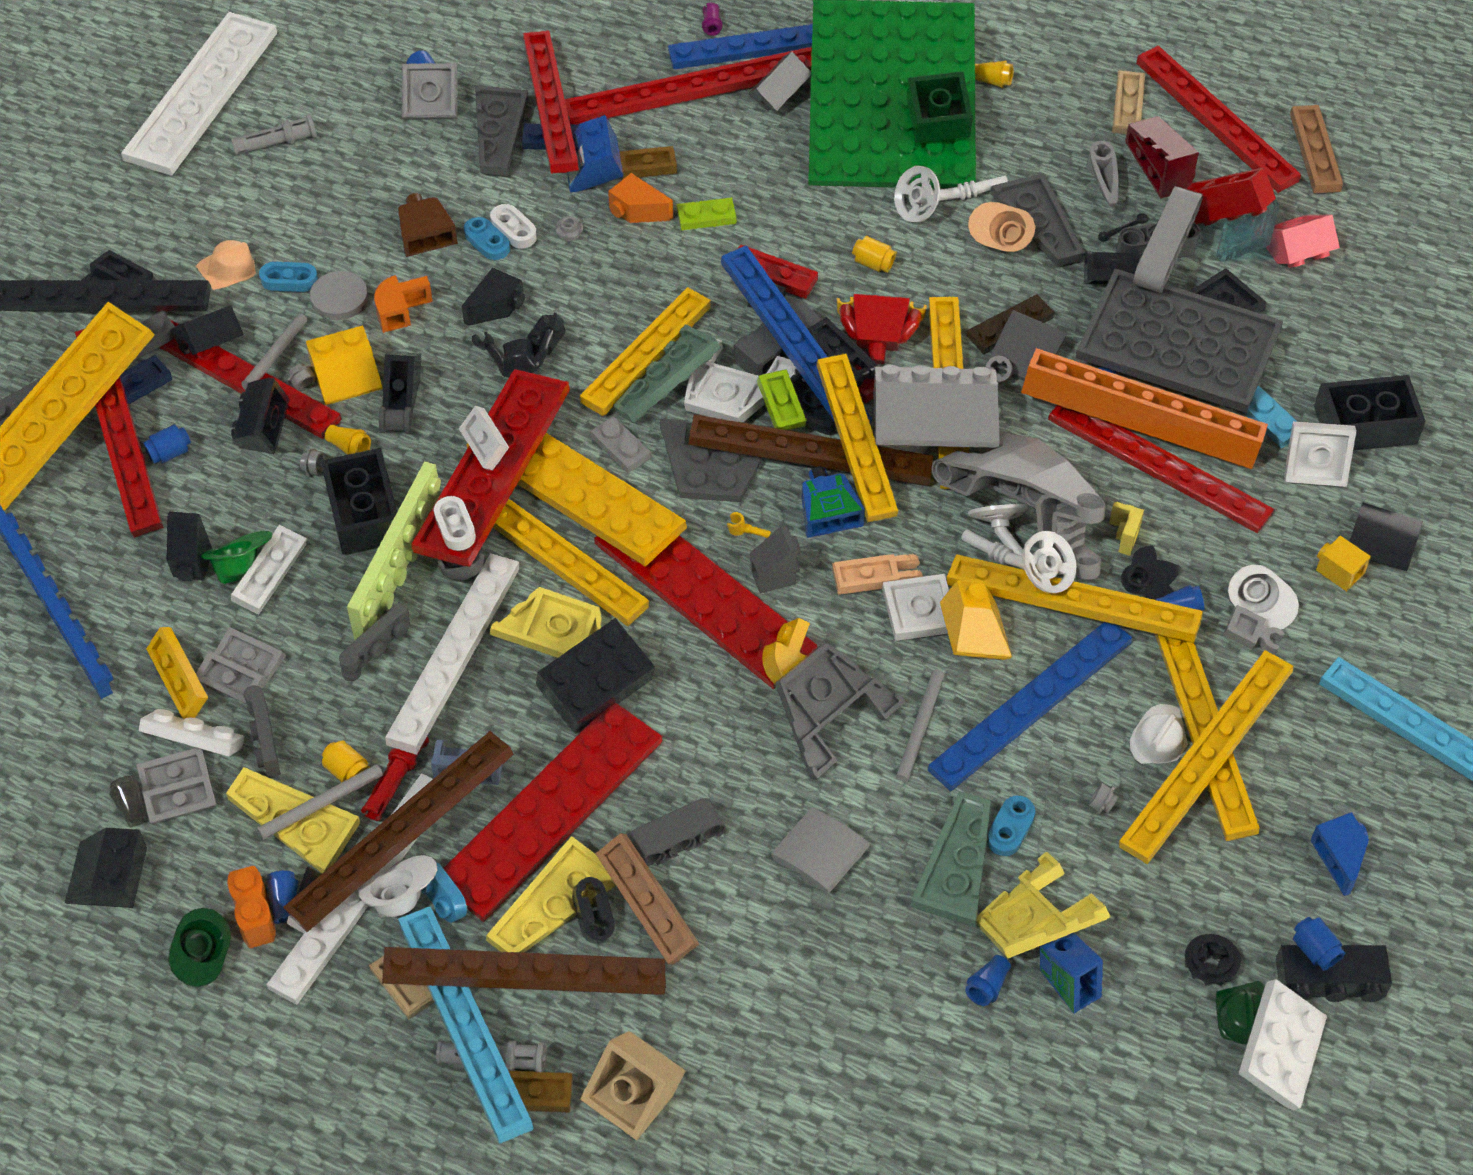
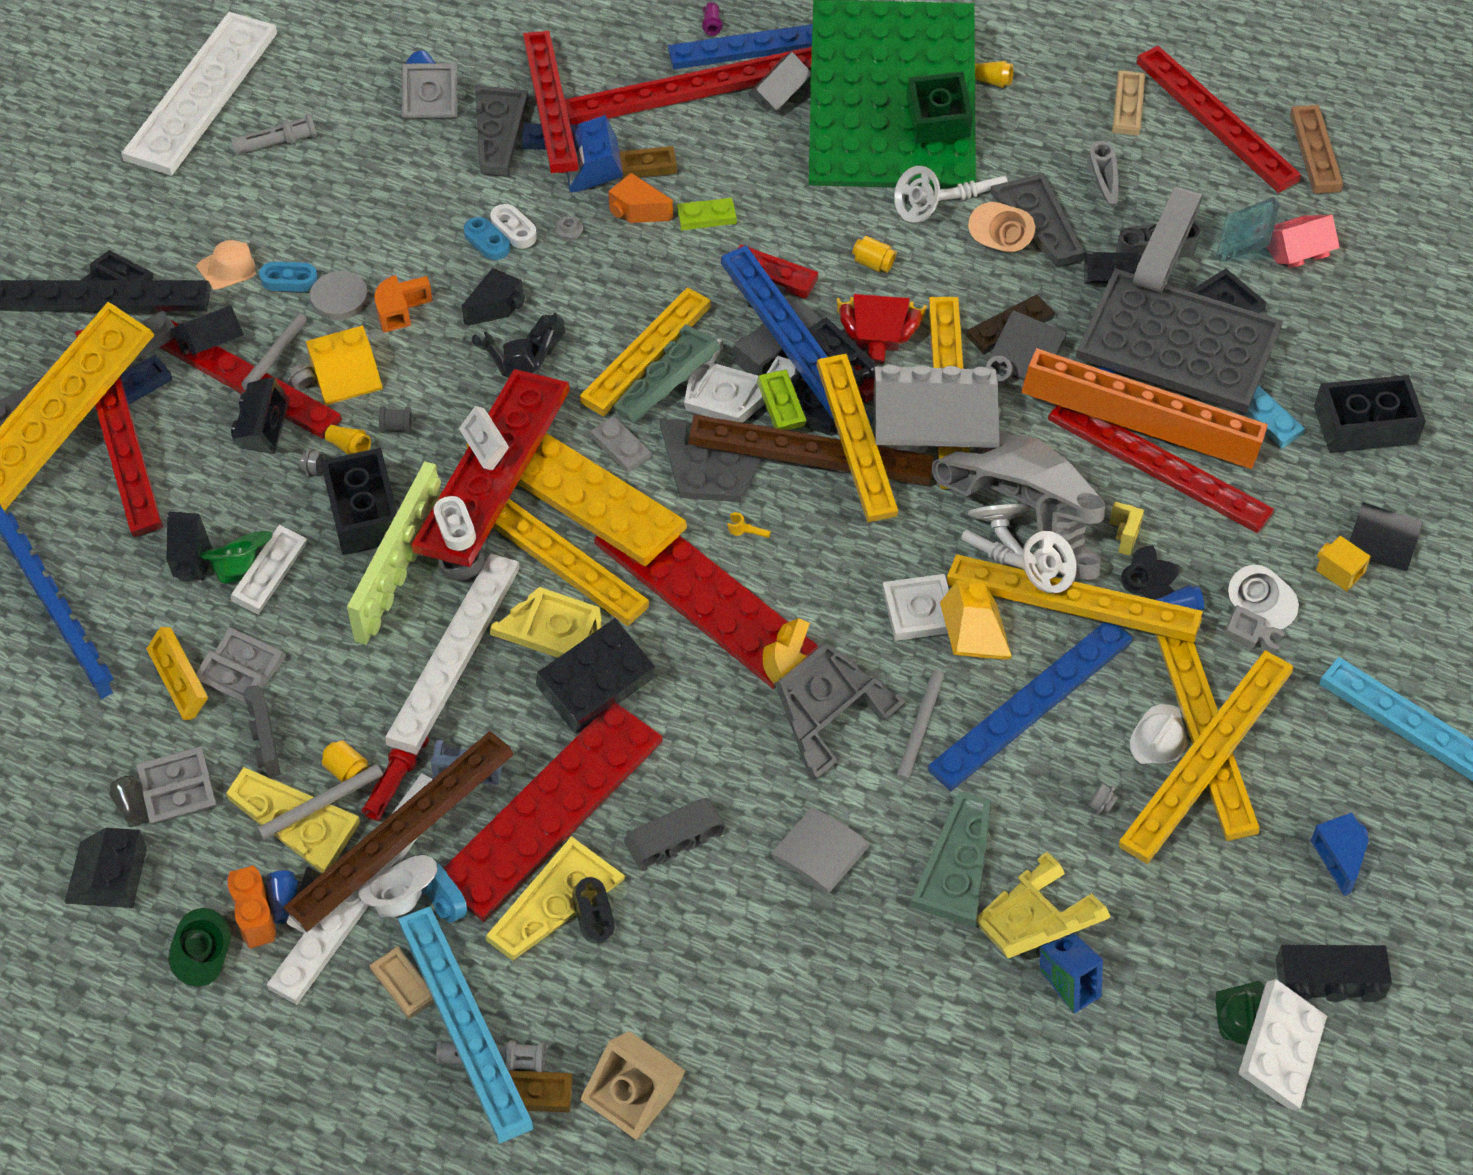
white plate [139,709,245,756] -> none
blue brick [143,424,191,464] -> none
dark grey plate [339,602,410,682] -> none
black slope [382,351,422,413] -> none
reddish brown plate [382,947,666,995] -> none
reddish brown torso [398,193,458,257] -> none
medium nougat plate [595,833,699,965] -> none
dark grey slope [750,525,800,594] -> none
blue torso [801,466,865,538] -> none
light nougat hinge [832,554,923,595] -> none
blue cone [965,955,1011,1006] -> none
dark azure plate [987,796,1035,856] -> none
black hinge [1098,213,1148,242] -> none
dark red wedge [1125,116,1199,199] -> none
black gear [1184,934,1241,986] -> none
red brick [1187,167,1276,226] -> none
white plate [1284,421,1356,487] -> none
blue brick [1293,917,1345,971] -> none

